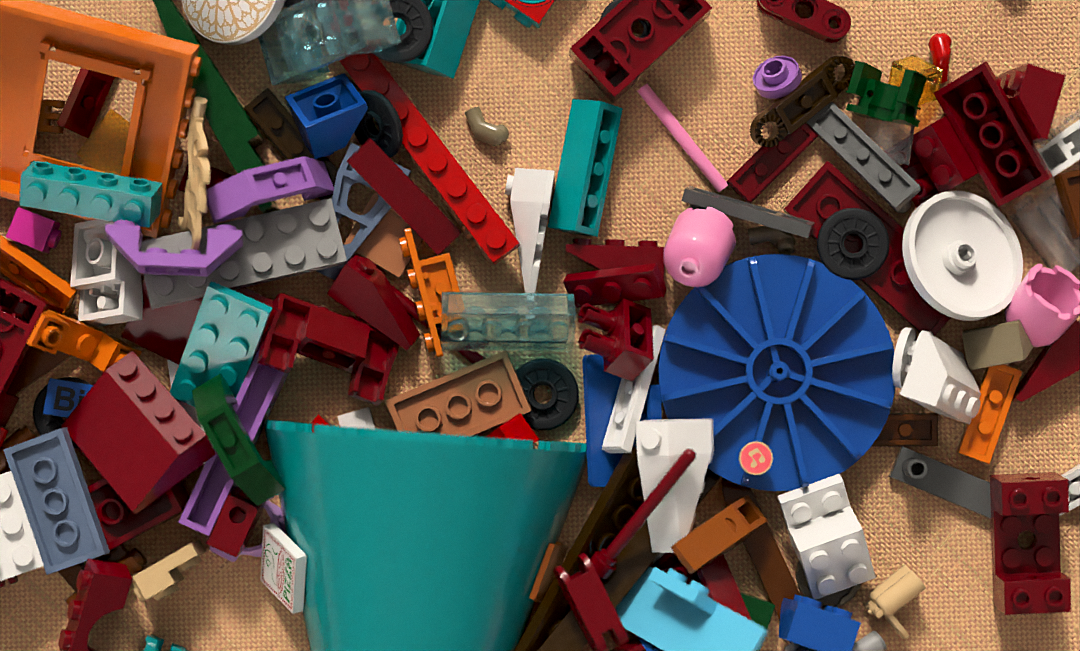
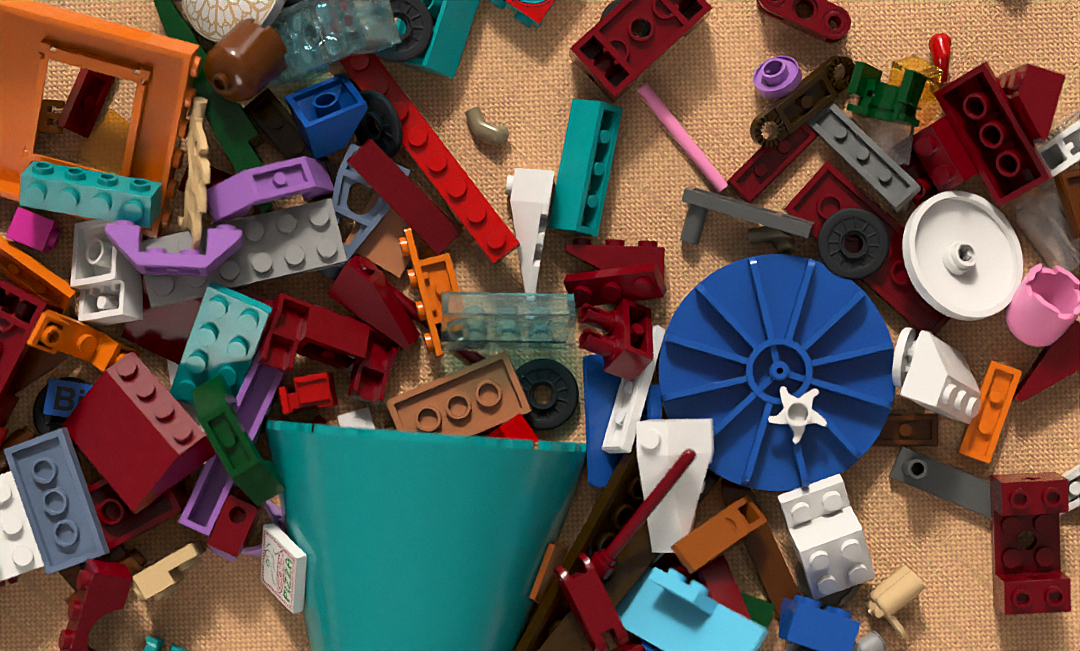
bright pink cylinder [663,207,736,287] -> none
coral tile [739,441,773,475] -> none
dark tan slope [962,320,1033,370] -> none
none -> reddish brown cylinder [204,18,287,102]
none -> red piece [279,372,339,414]
none -> white animal [768,386,827,443]

